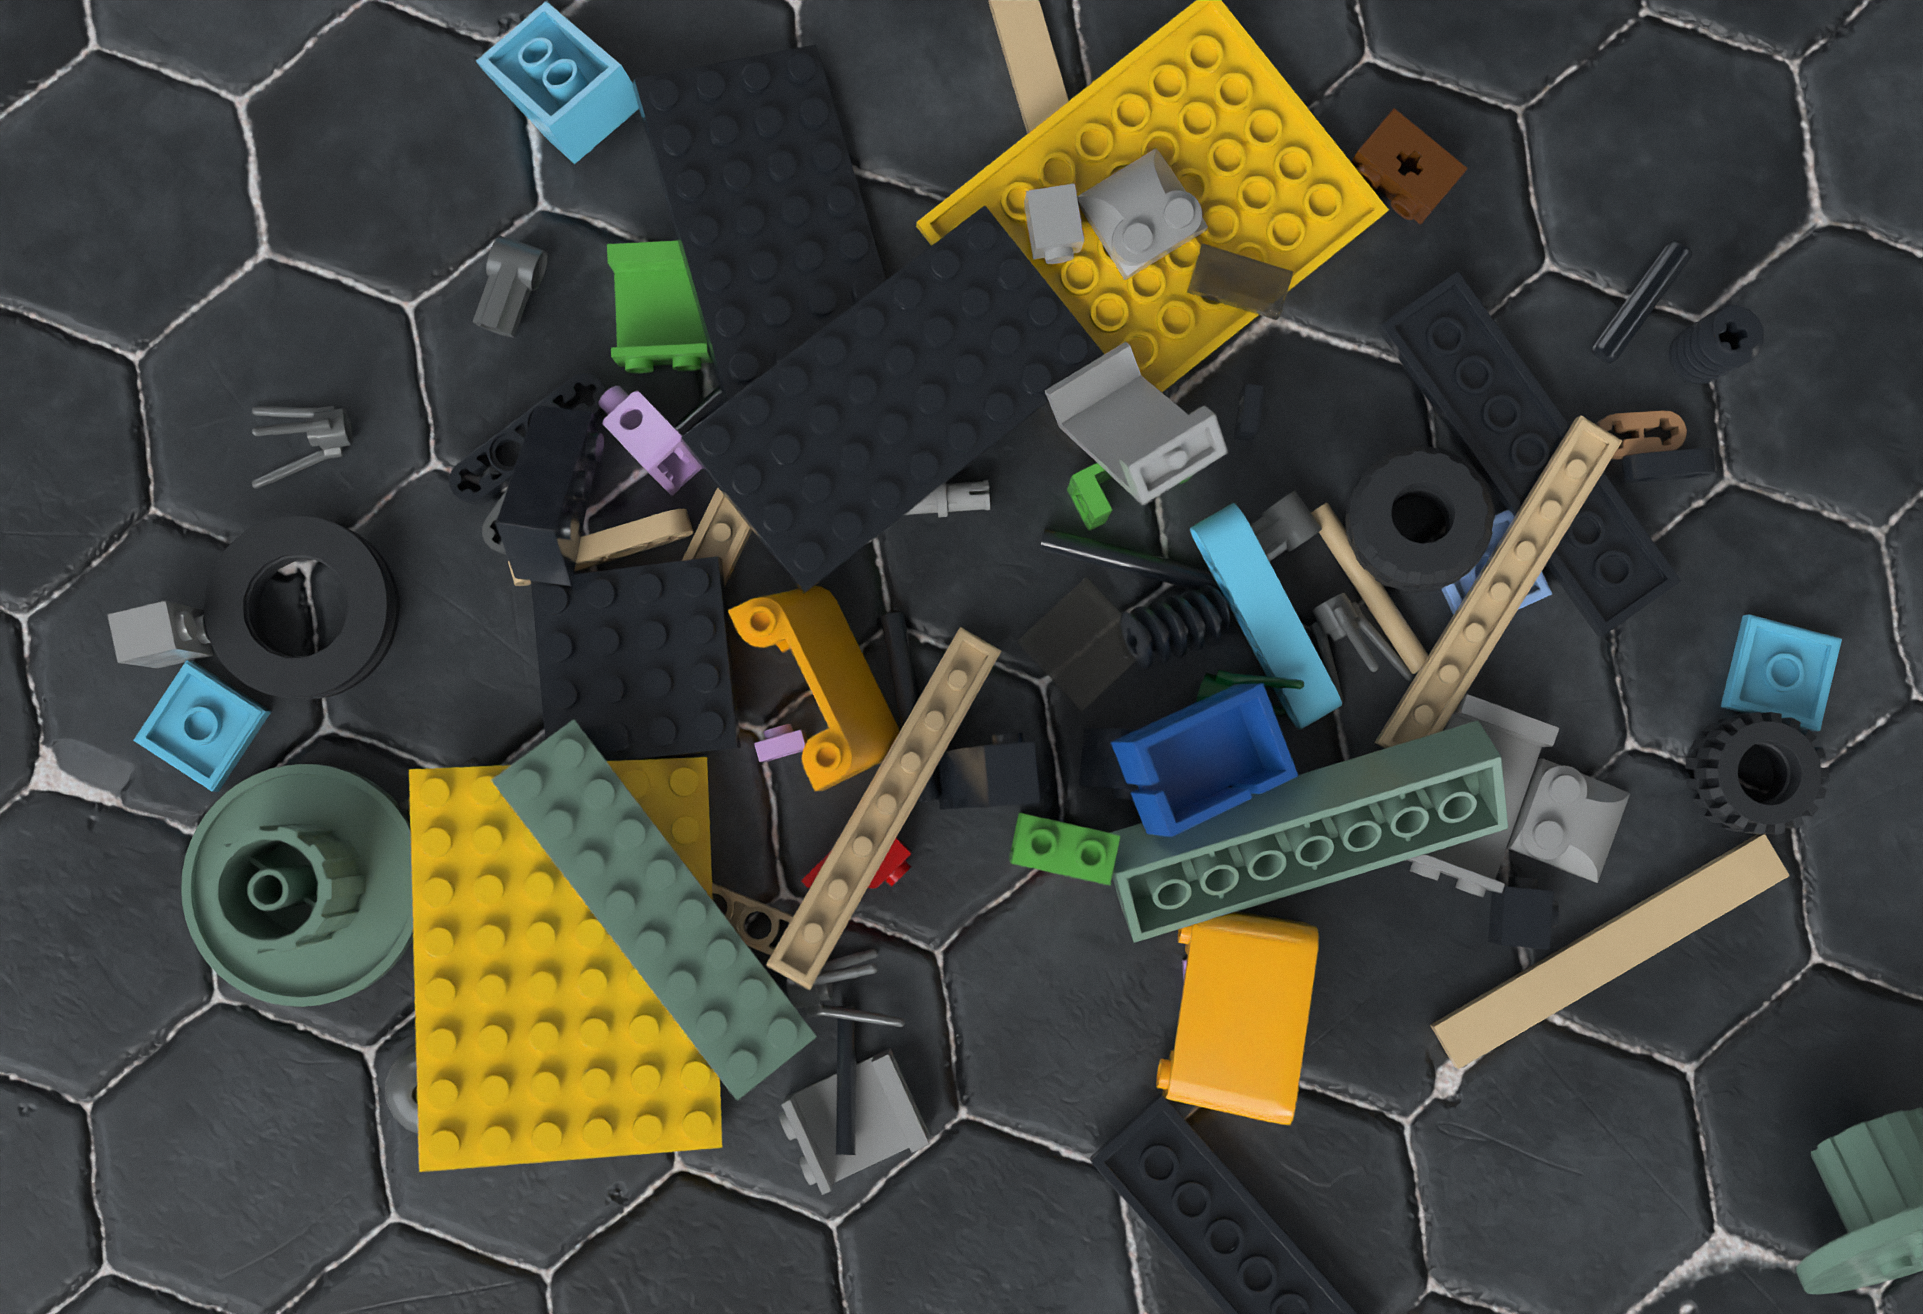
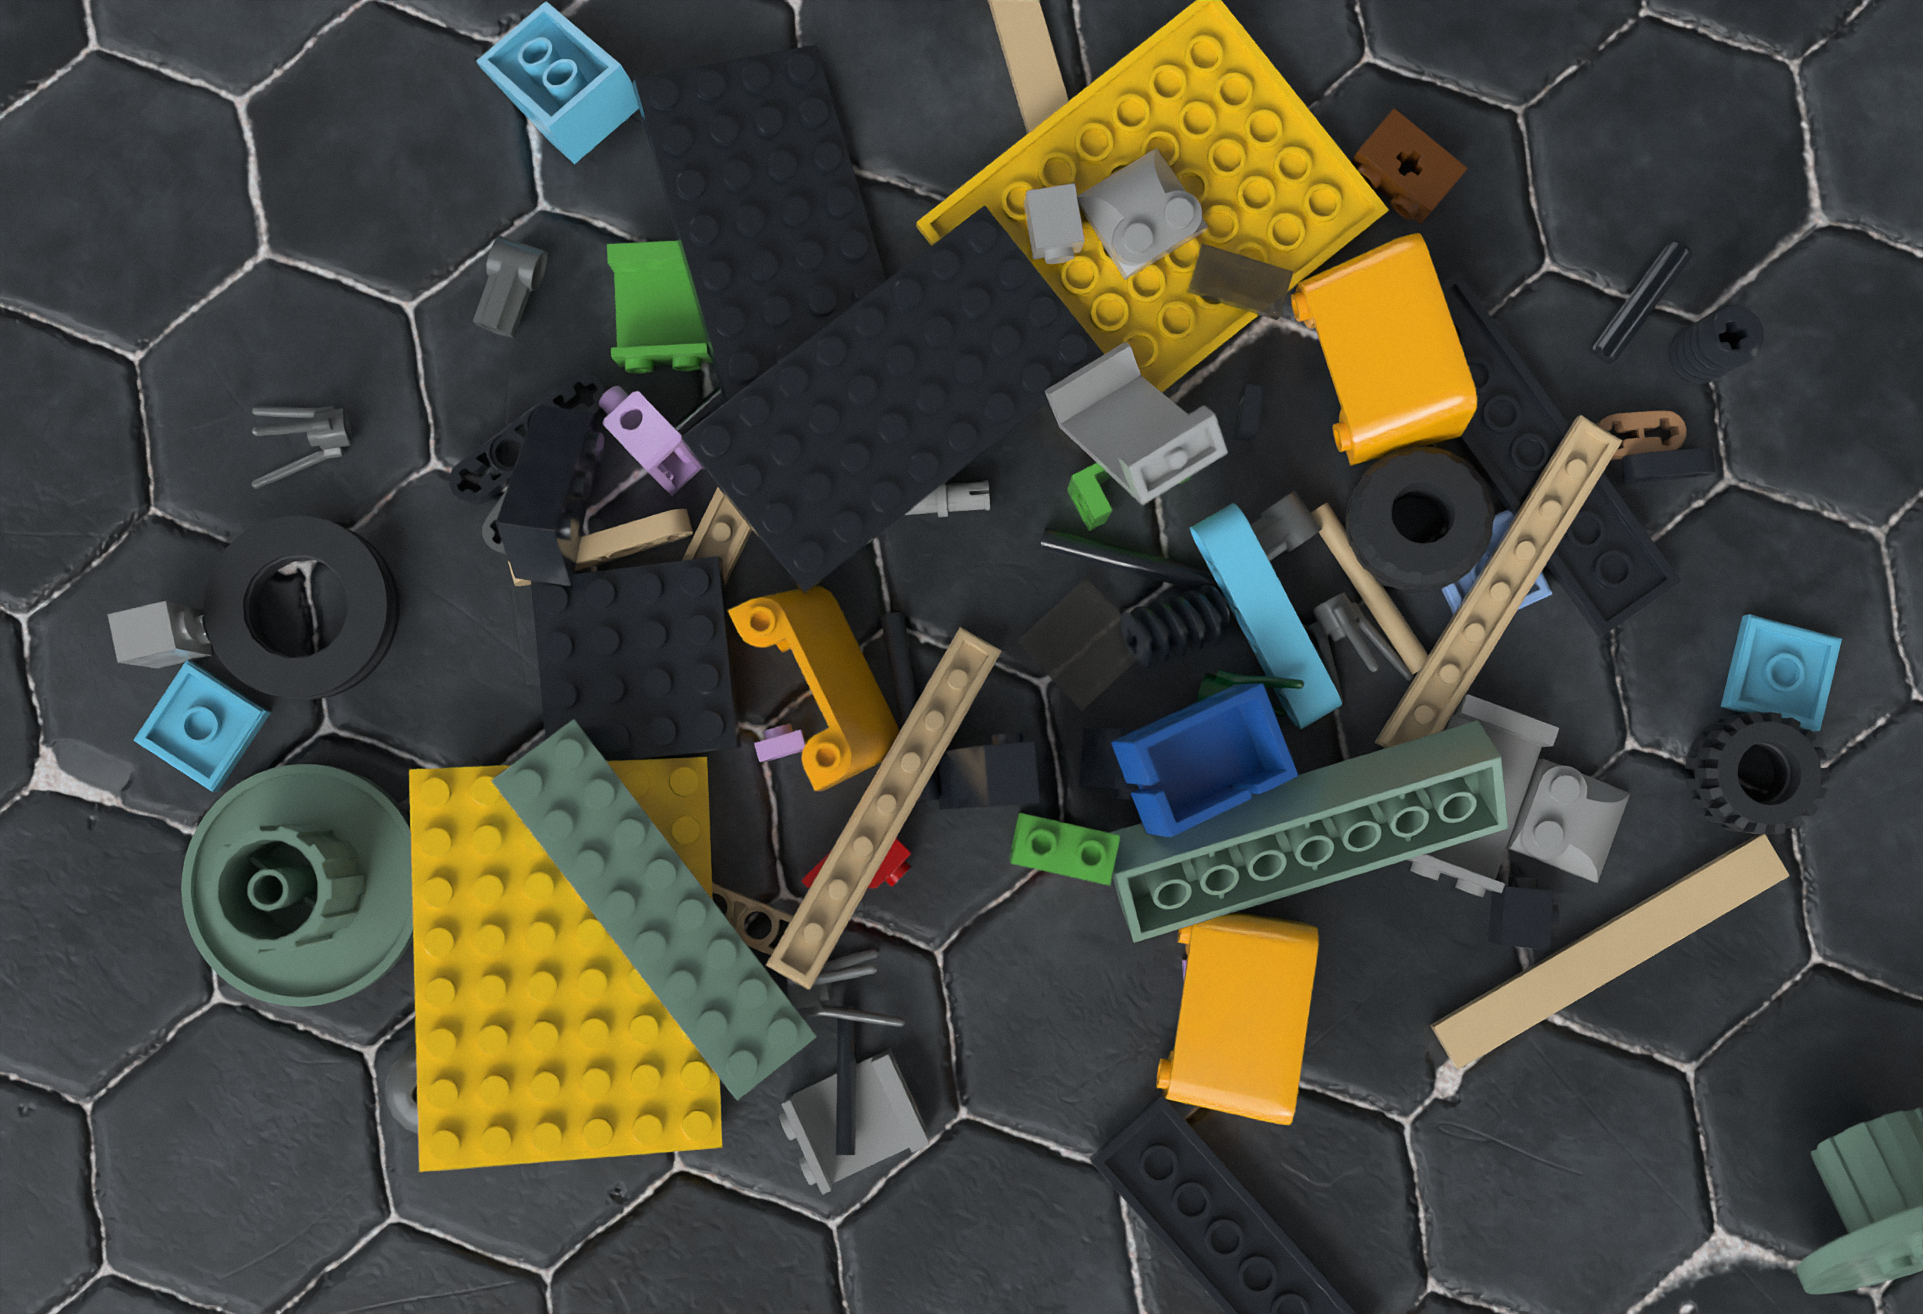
none -> light orange windscreen [1291,233,1477,465]

